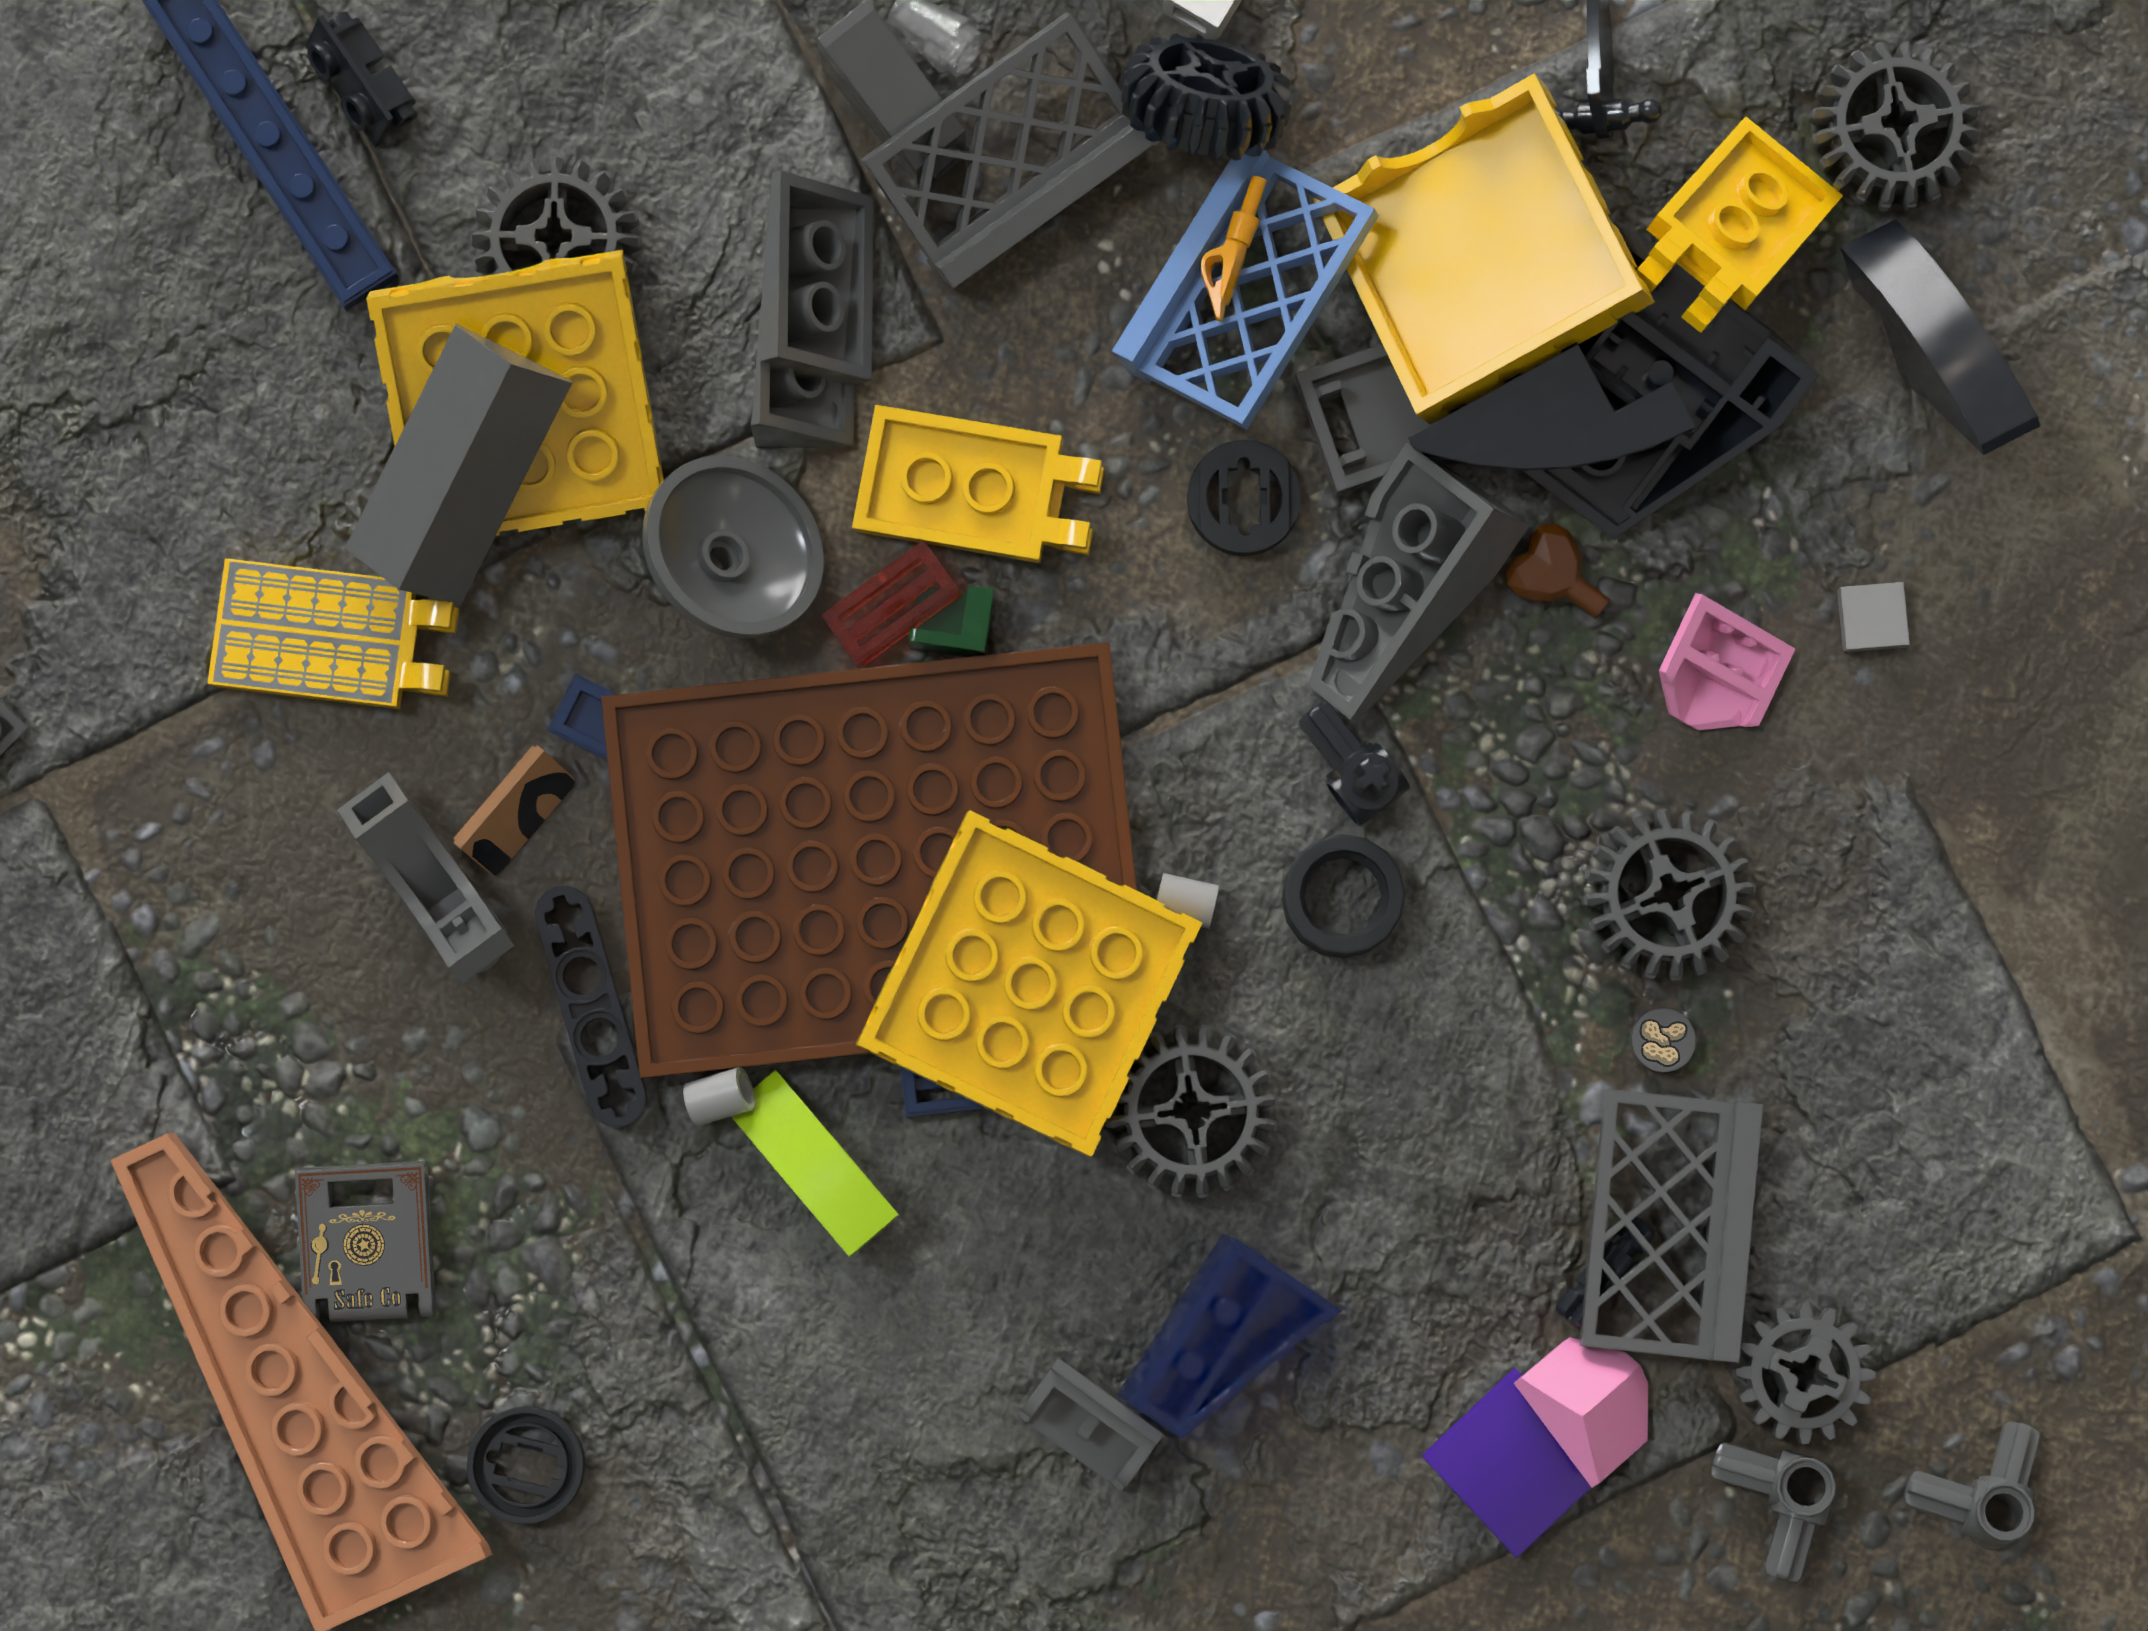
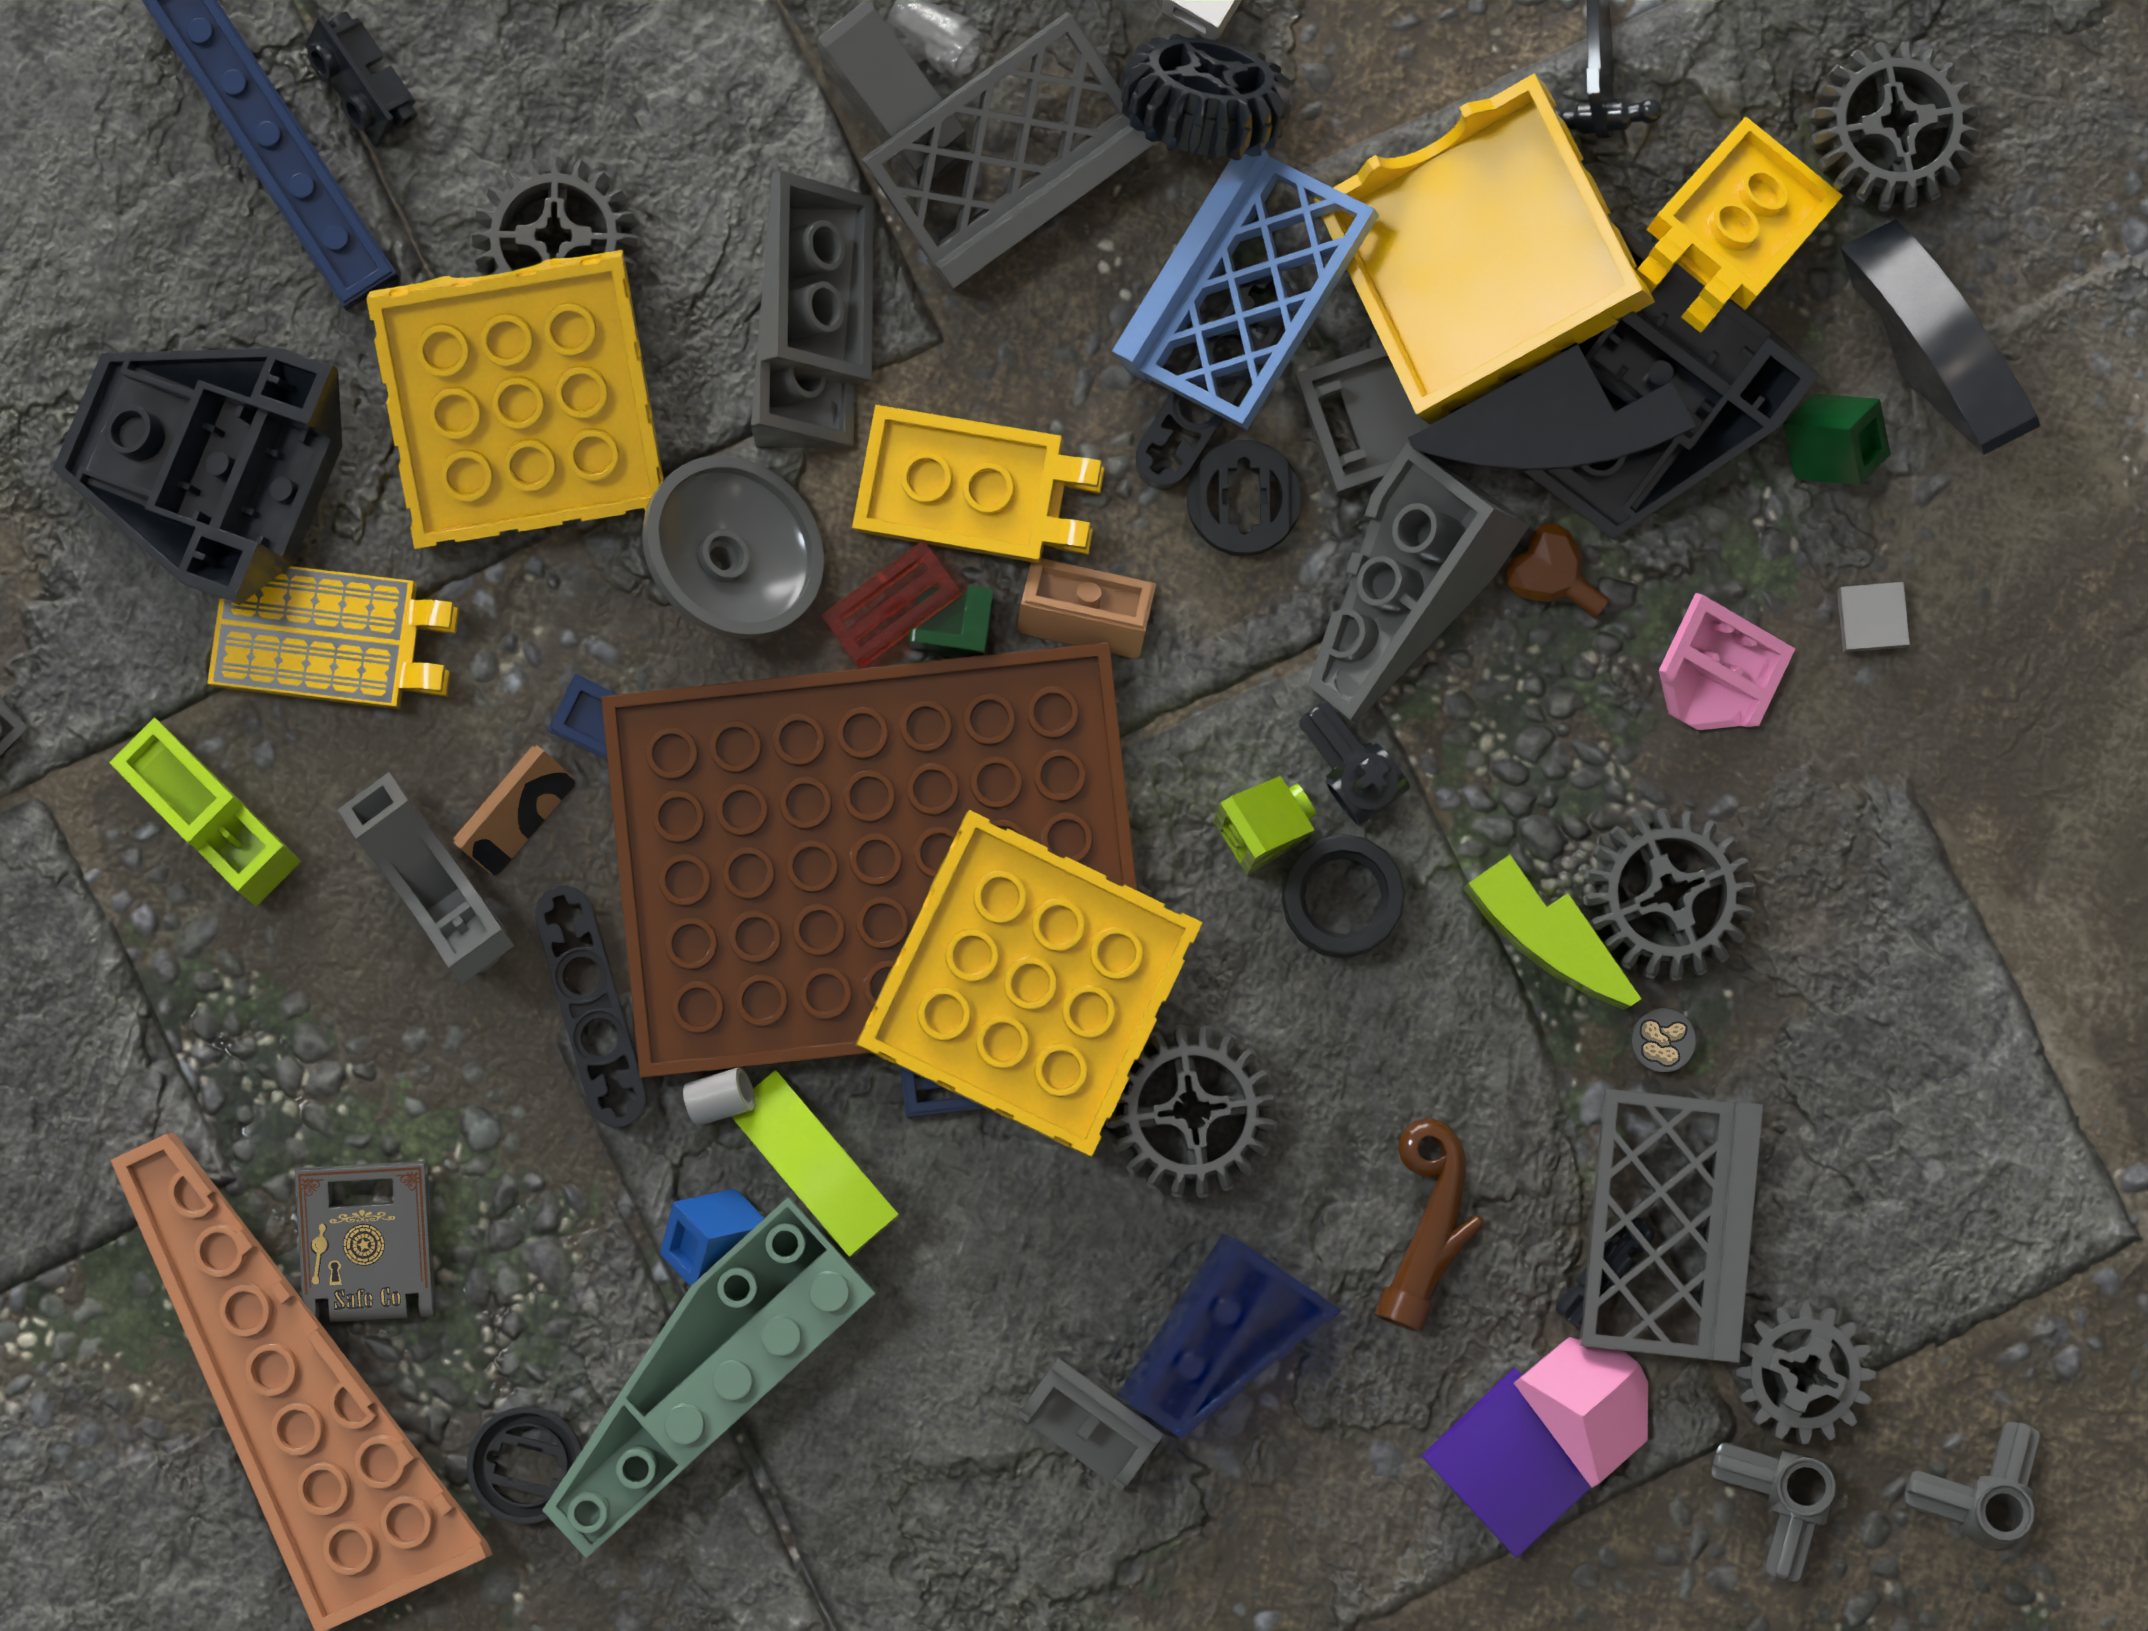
dark grey slope [345,324,573,605] -> none
light grey hinge [1157,873,1219,929] -> none
light orange hand [1201,176,1267,322] -> none
none -> black wedge [53,348,343,605]
none -> lime slope [109,717,302,907]
none -> sand green wedge [542,1197,878,1558]
none -> blue panel [660,1189,765,1287]
none -> medium nougat slope [1016,558,1156,659]
none -> black beam [1135,275,1294,490]
none -> lime slope [1213,776,1317,876]
none -> reddish brown plant [1374,1118,1484,1333]
none -> lime slope [1463,855,1641,1010]
none -> dark green panel [1783,394,1891,485]

